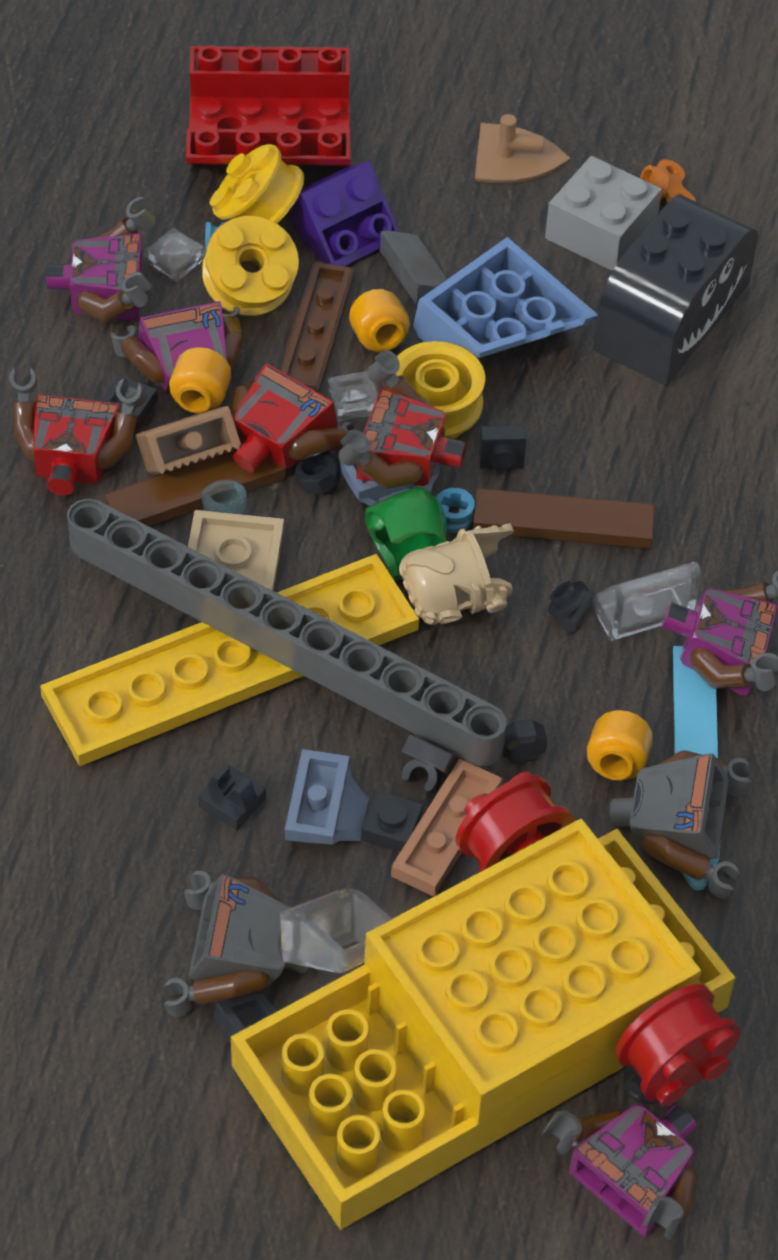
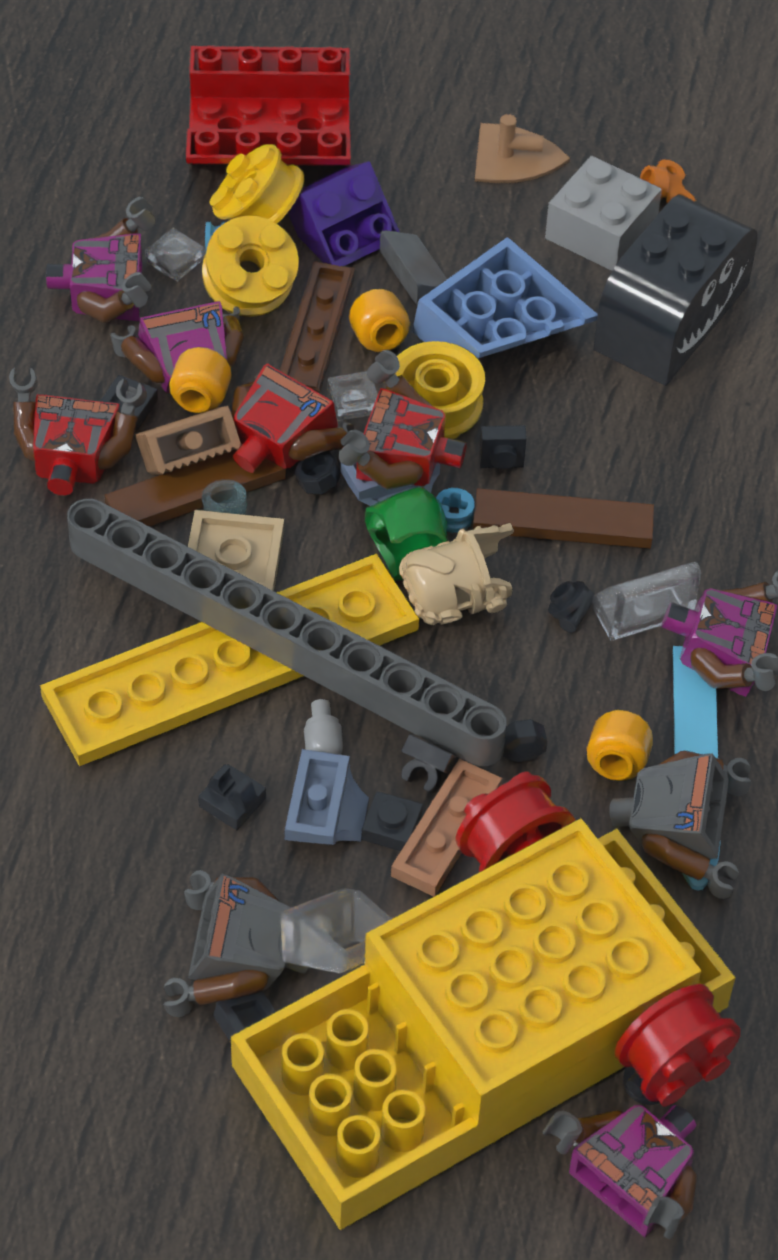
none -> light grey cylinder [304,699,343,755]

